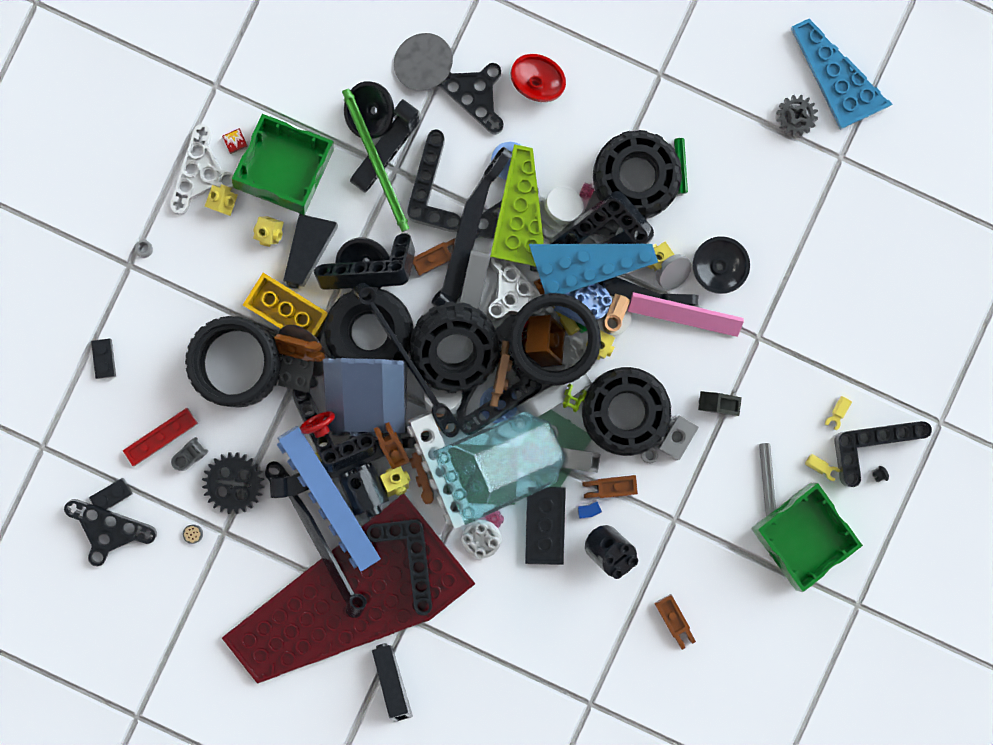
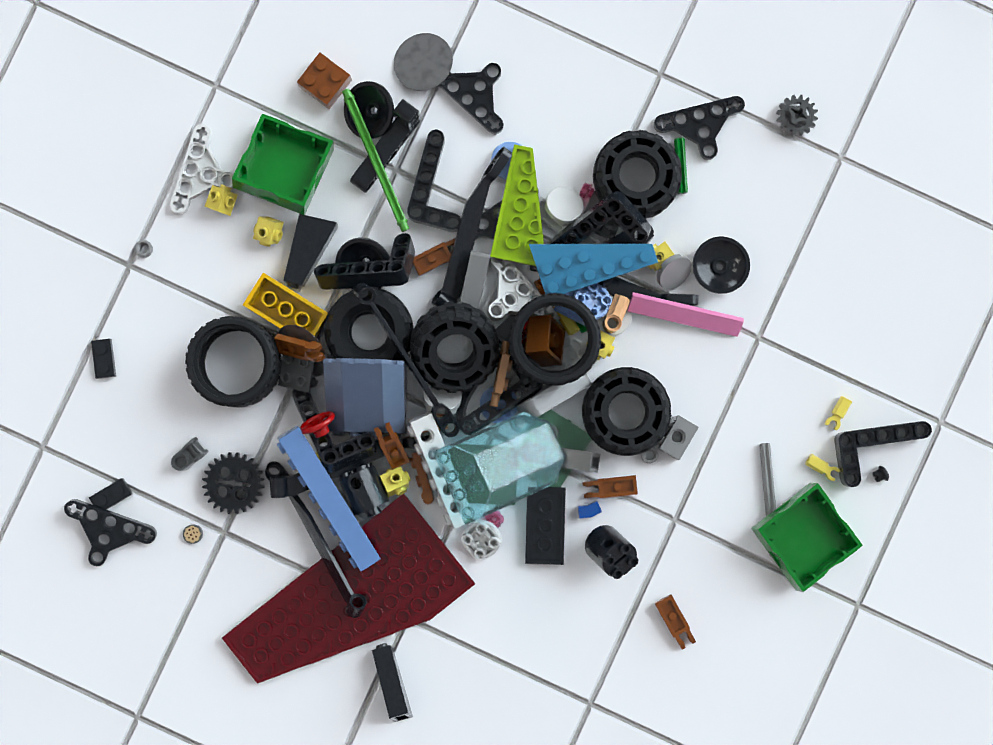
red plate [122,408,199,467] -> none
tile [222,128,248,154] -> none
black beam [367,519,432,616] -> none
red dish [510,54,566,102] -> none
lime piece [562,383,587,413] -> none
pearl dark grey slope [698,391,742,416] -> none
dark azure wing [791,18,893,130] -> none
none -> dark orange brick [297,52,352,110]
none -> black beam [653,96,745,160]

